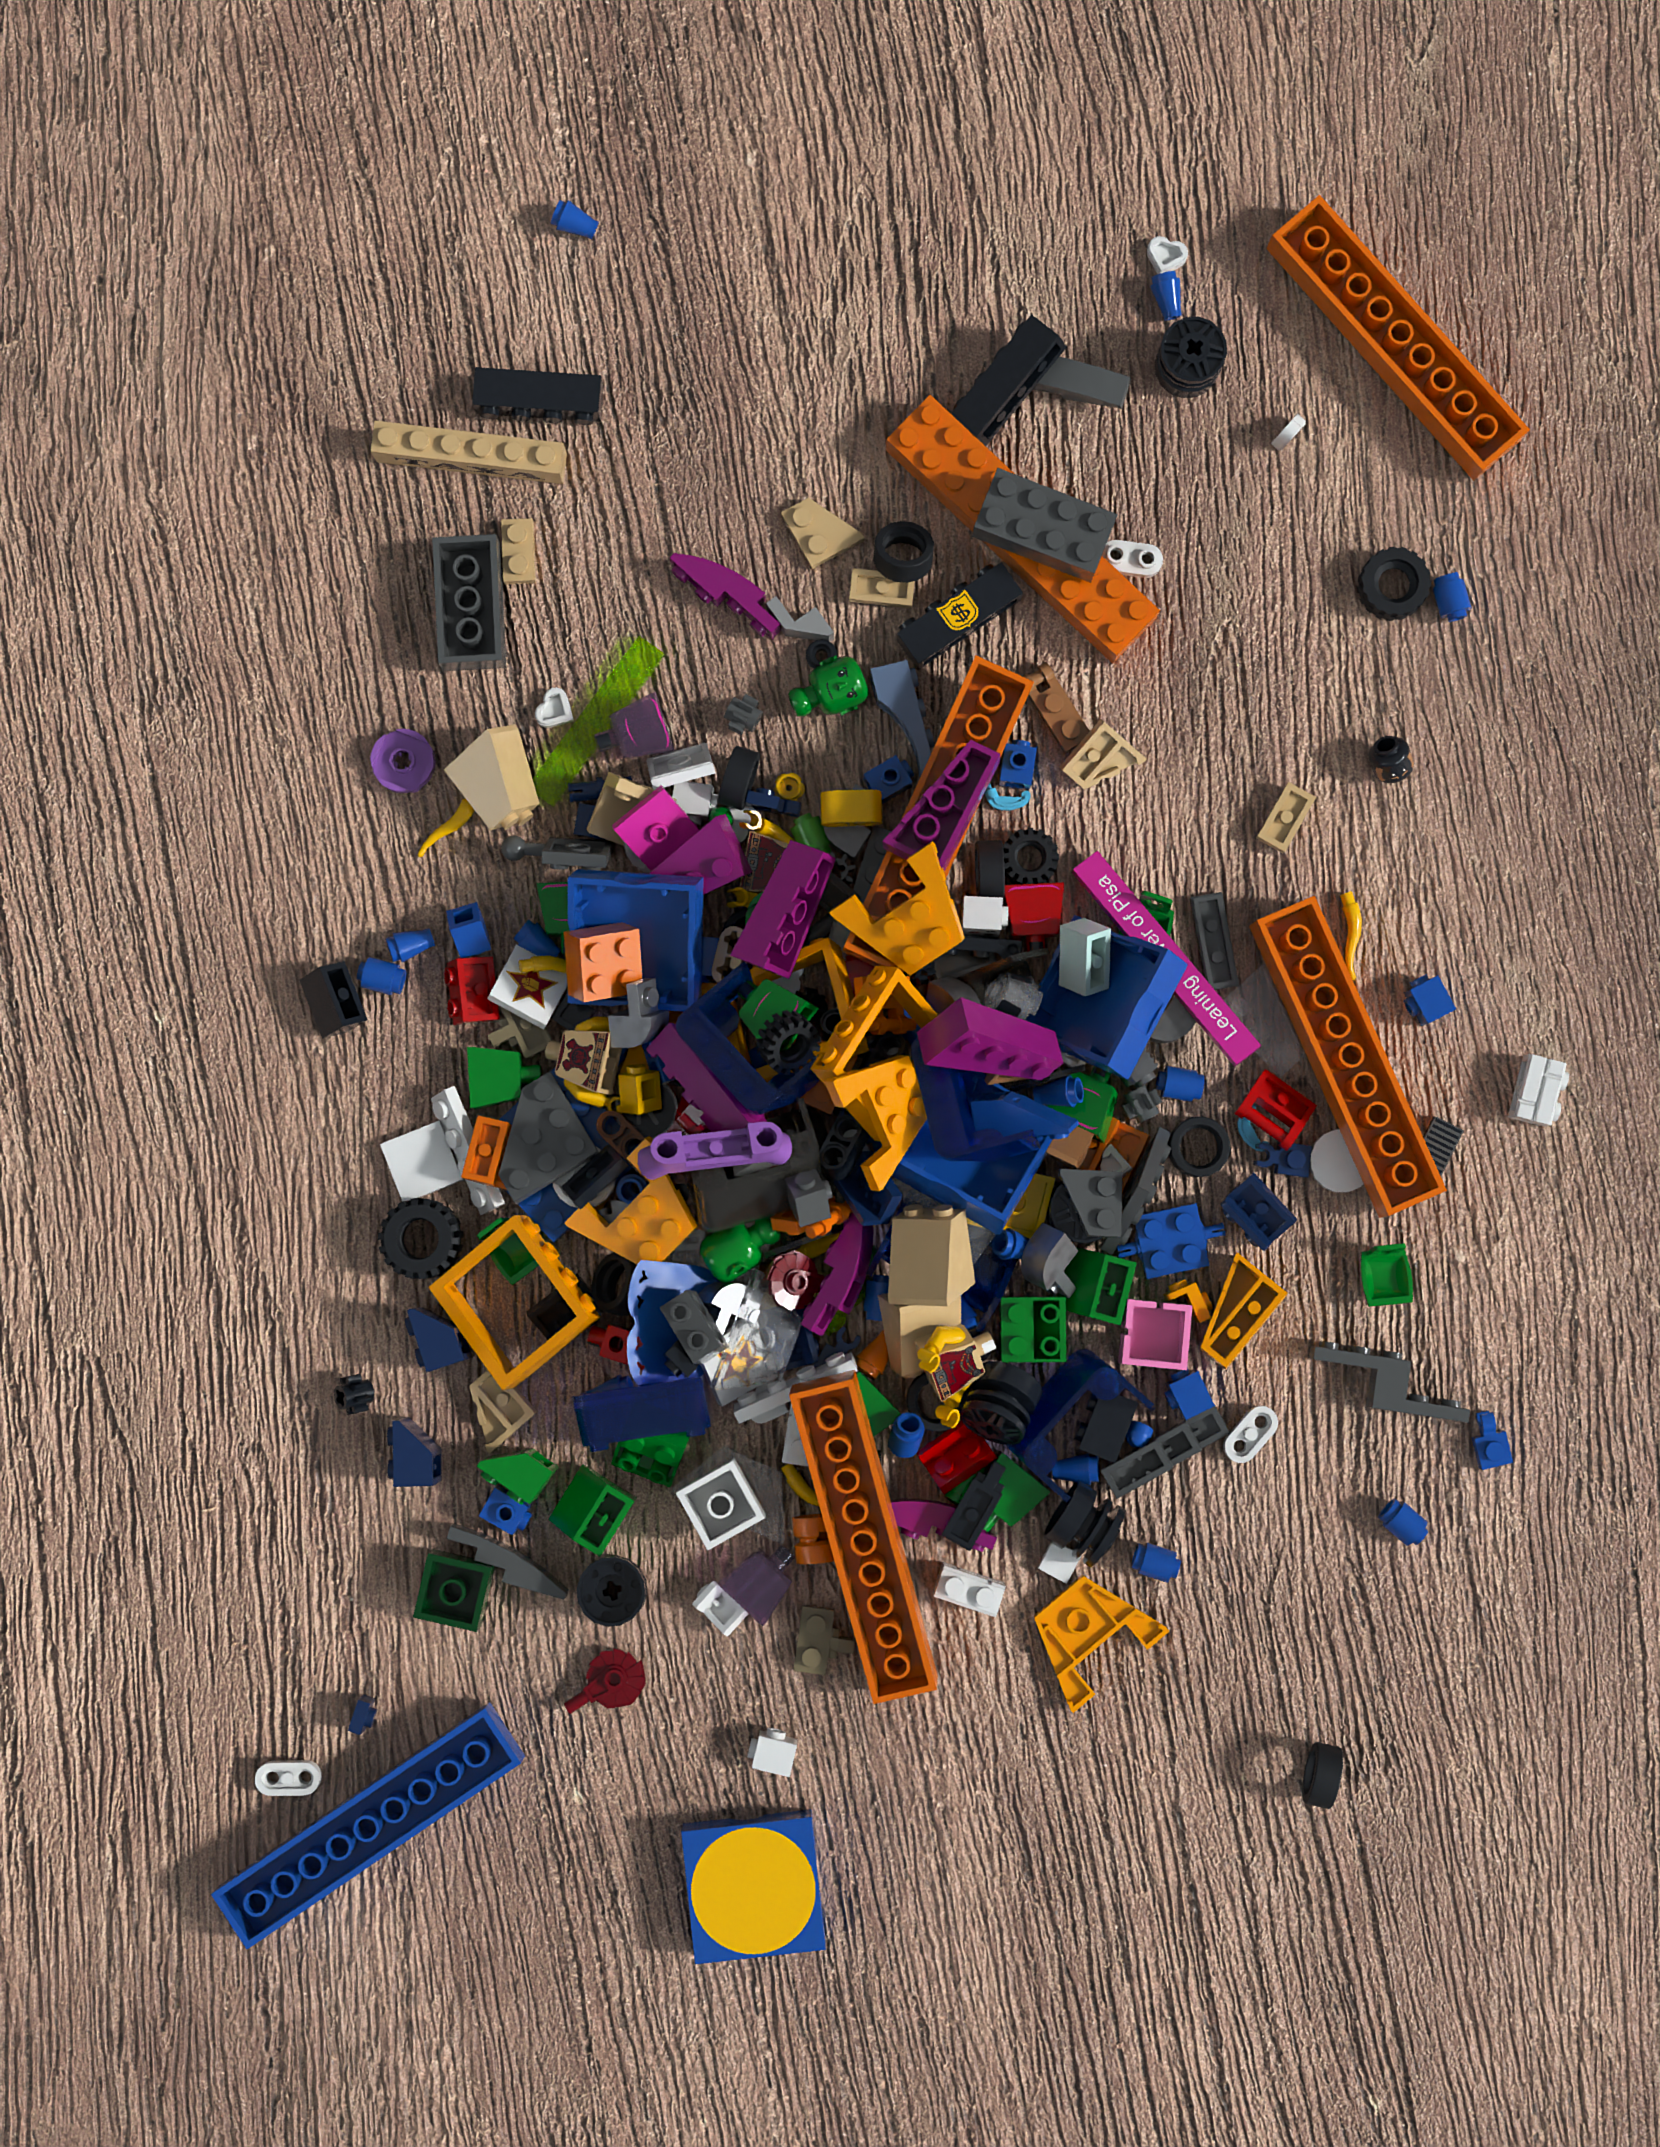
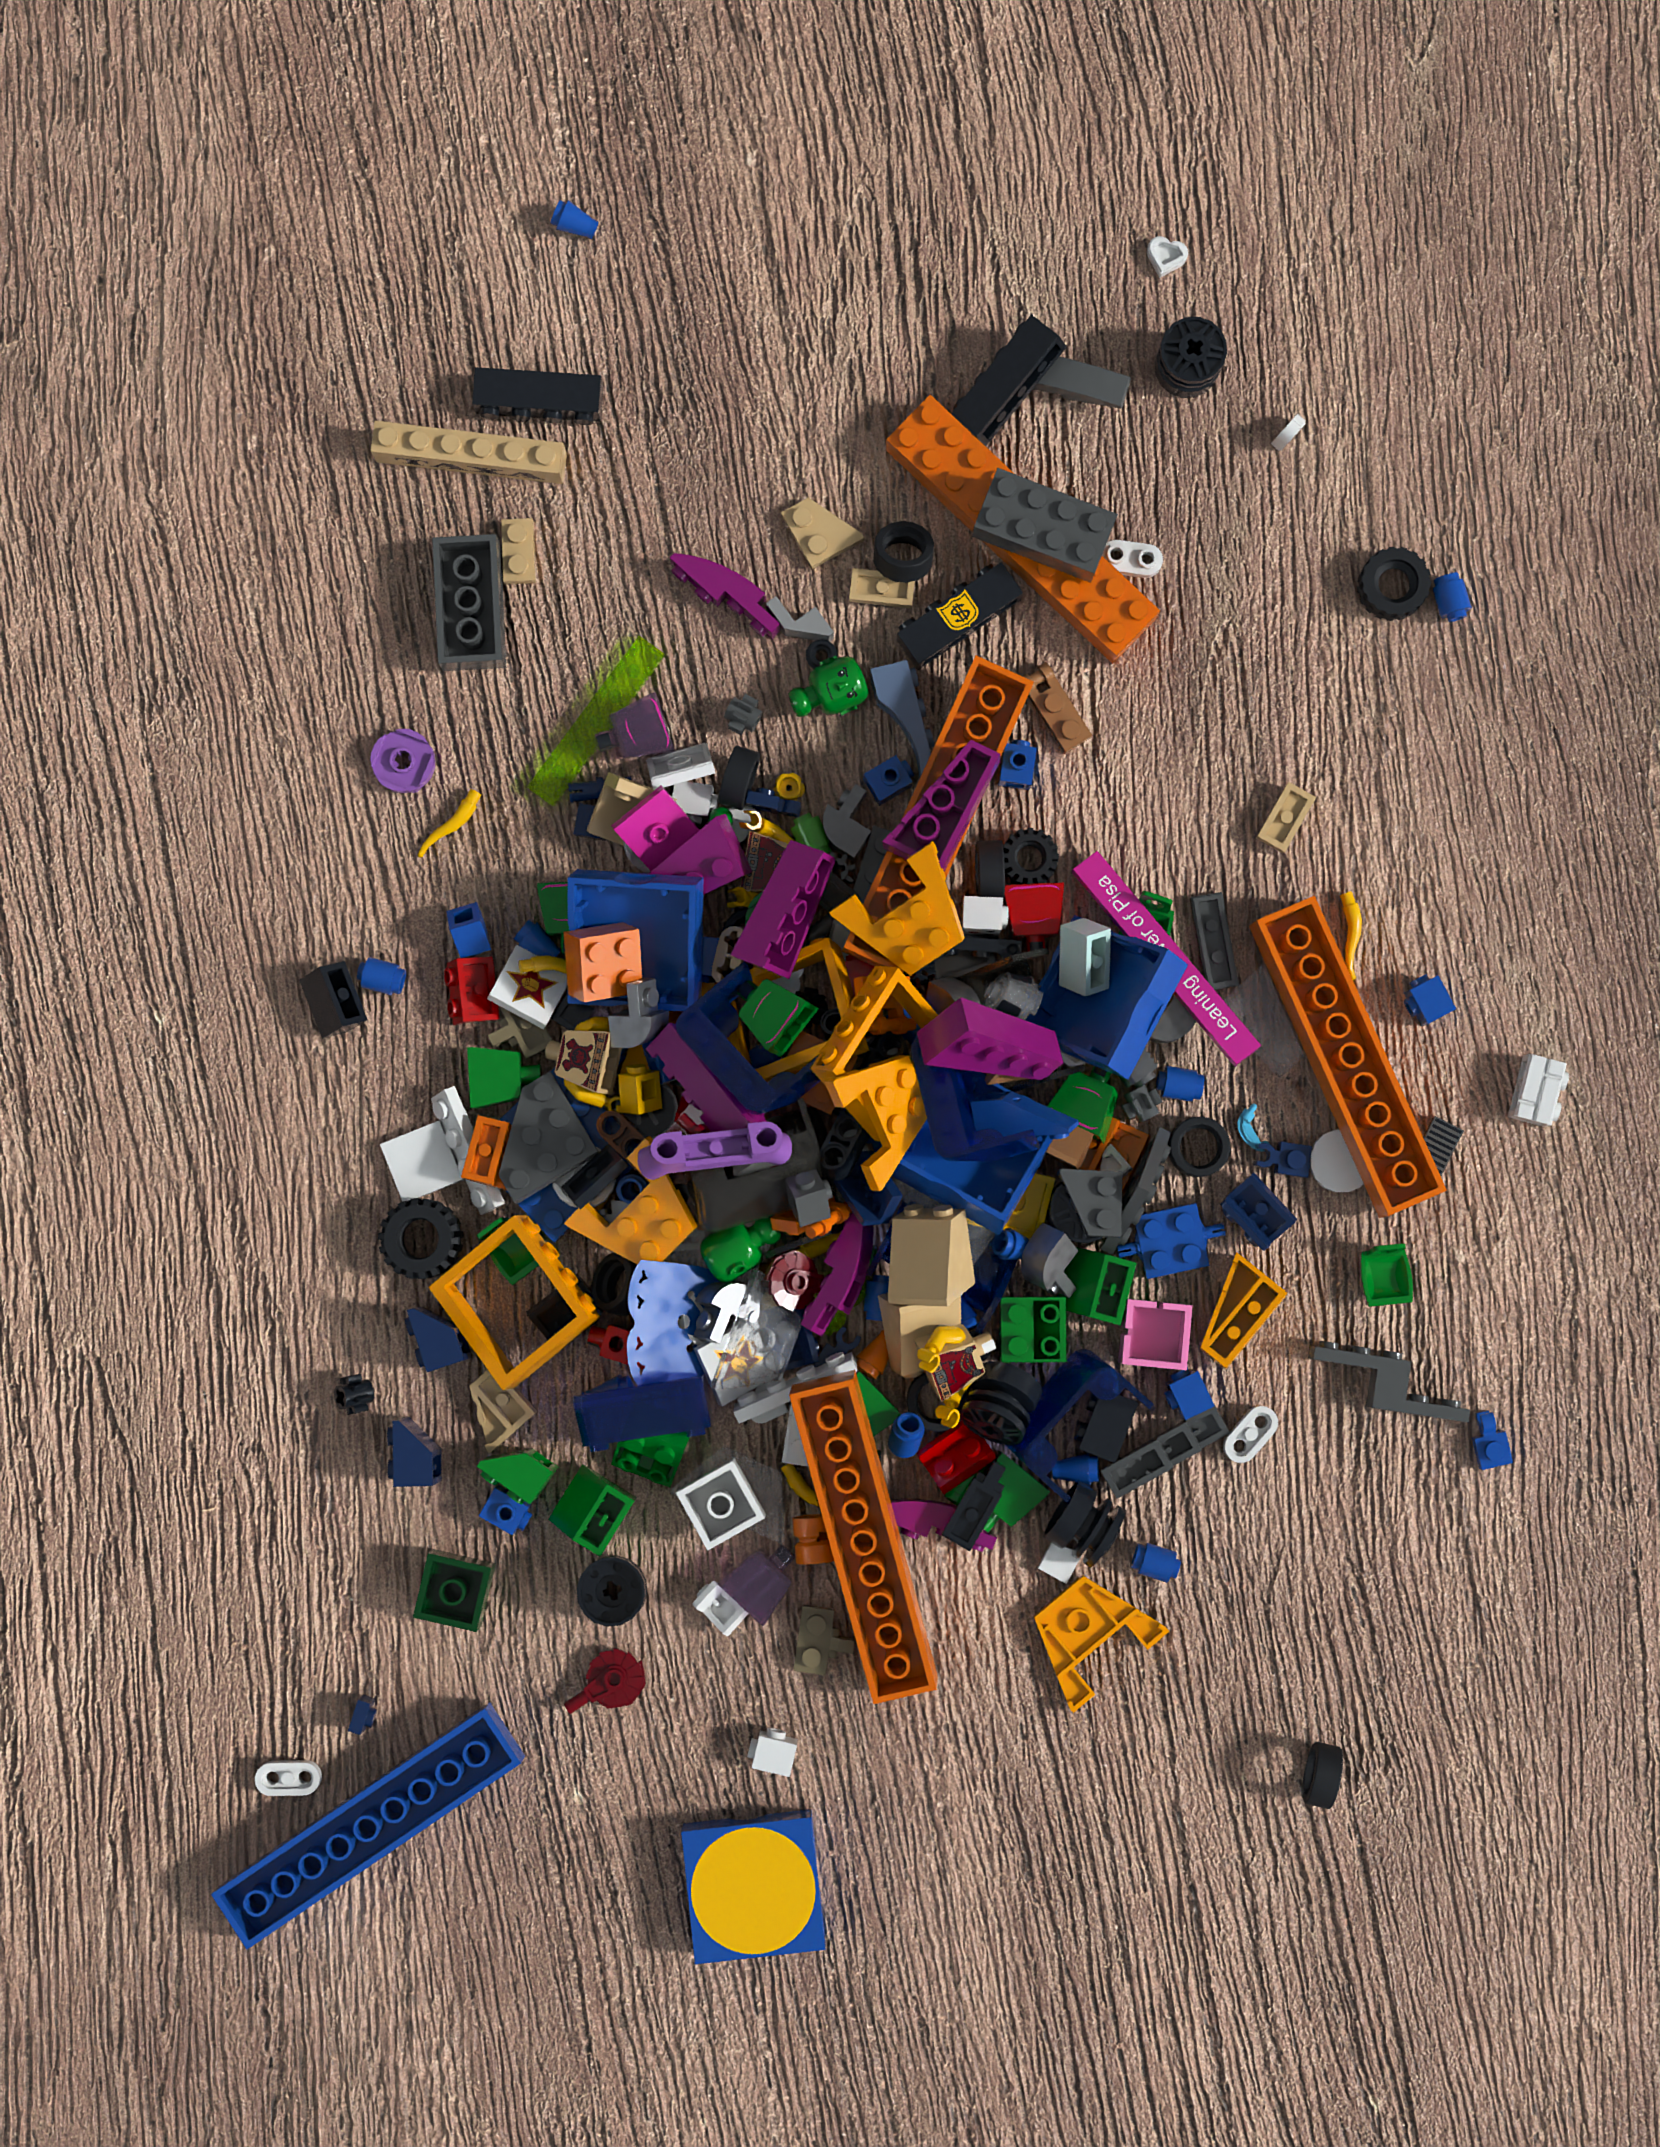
blue cone [385,928,435,963] -> none
tan slope [444,724,540,830] -> none
dark grey slope [447,1523,569,1600] -> none
dark grey plate [501,835,613,870] -> none
white tile [535,687,574,728] -> none
dark grey brick [660,1290,729,1364] -> none
black bracket [663,1339,699,1378] -> none
black tyre [756,1010,821,1075] -> none
yellow beam [821,790,882,827] -> none
white brick [933,1562,1006,1618] -> none
medium azure piece [984,783,1031,811] -> none
blue cone [1033,1075,1084,1107] -> none
tan wing [1059,719,1147,790] -> none
blue hinge [1126,1421,1153,1448] -> none
blue cone [1150,271,1182,321] -> none
light orange bracket [1163,1279,1213,1323] -> none
red plate [1234,1069,1317,1151] -> none
orange brick [1266,195,1530,481] -> none
black head [1368,736,1414,783] -> none
blue brick [1378,1498,1428,1546] -> none

